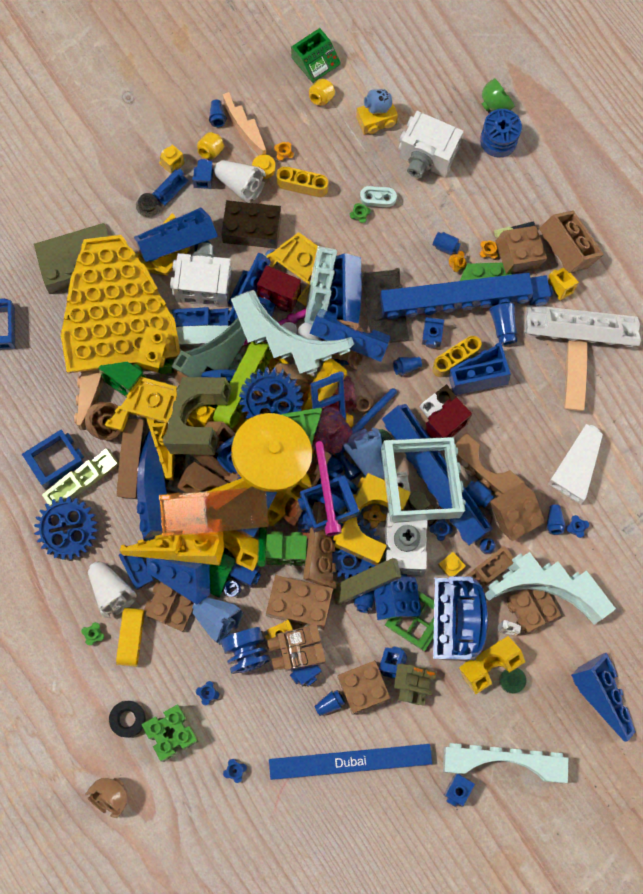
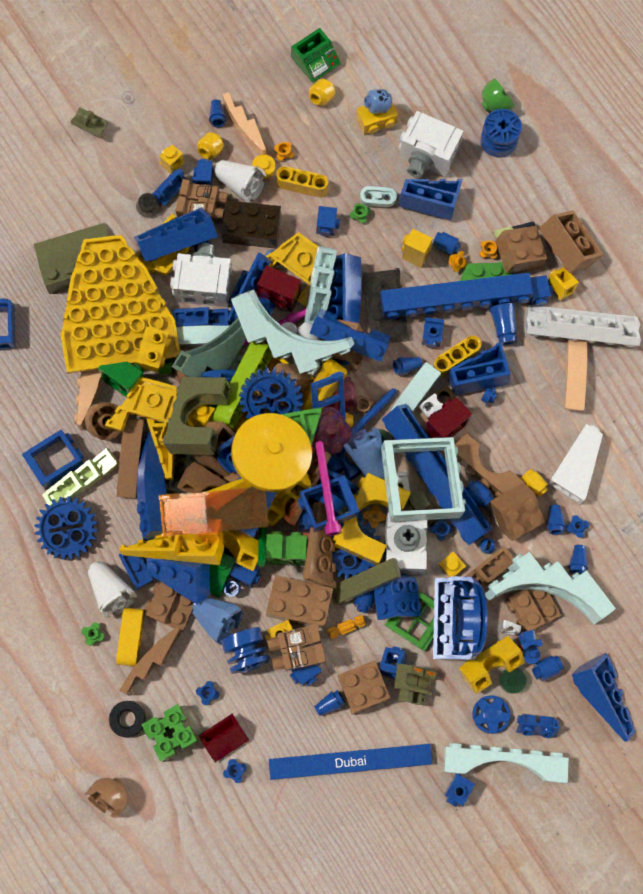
none -> olive hips [70,107,108,138]
none -> medium nougat slope [119,628,181,696]
none -> medium nougat hips [175,179,229,223]
none -> dark red brick [198,713,249,763]
none -> blue brick [316,206,340,237]
none -> light orange axle [327,615,366,639]
none -> light aqua slope [390,362,441,413]
none -> blue wedge [399,179,463,220]
none -> yellow brick [401,229,433,268]
none -> blue wheel [472,695,510,734]
none -> blue plate [481,387,497,407]
none -> blue hinge [516,714,560,738]
none -> blue hips [518,630,543,664]
none -> yellow brick [520,468,549,497]
none -> blue brick [532,655,564,682]
none -> blue cone [568,545,588,575]

